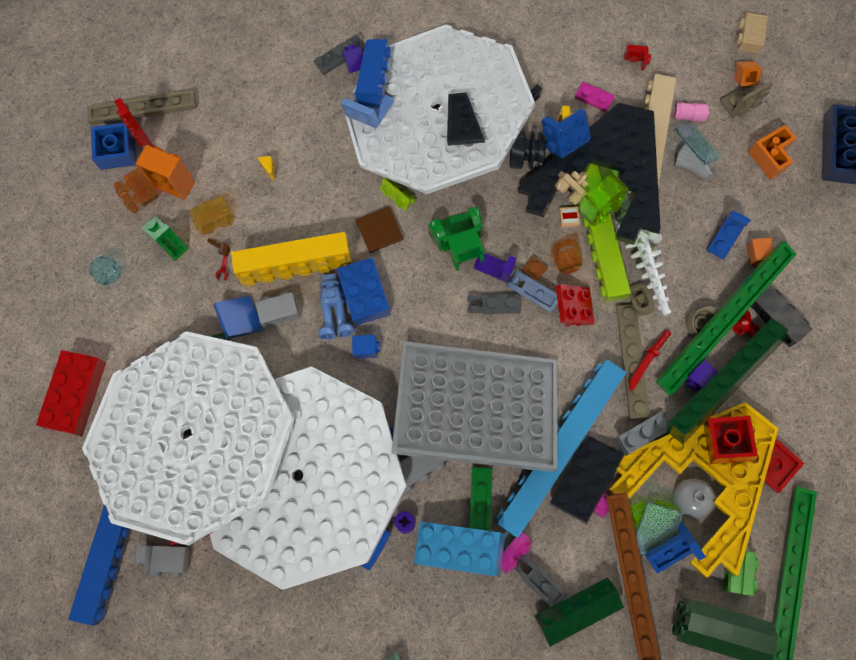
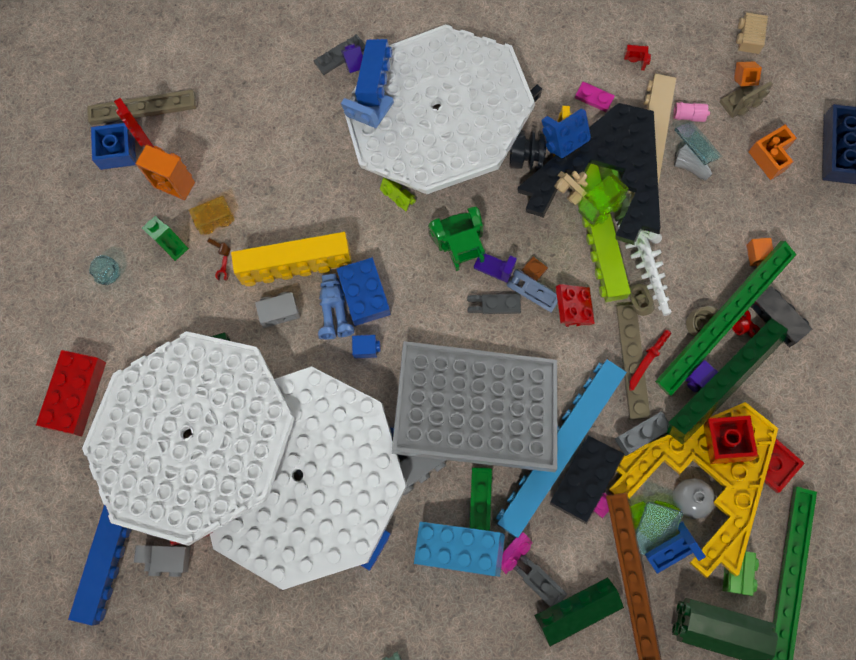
clear orange plate [113,167,159,214] -> none
blue tile [213,296,263,339] -> none
yellow slope [257,156,275,180] -> none
reddish brown tile [355,207,404,254] -> none
dark purple wheel [394,511,416,534] -> none
black wing [447,92,485,146] -> none
clear orange helmet [551,239,583,274] -> none
tile [559,207,580,227] -> none
blue bracket [707,210,751,260] -> none

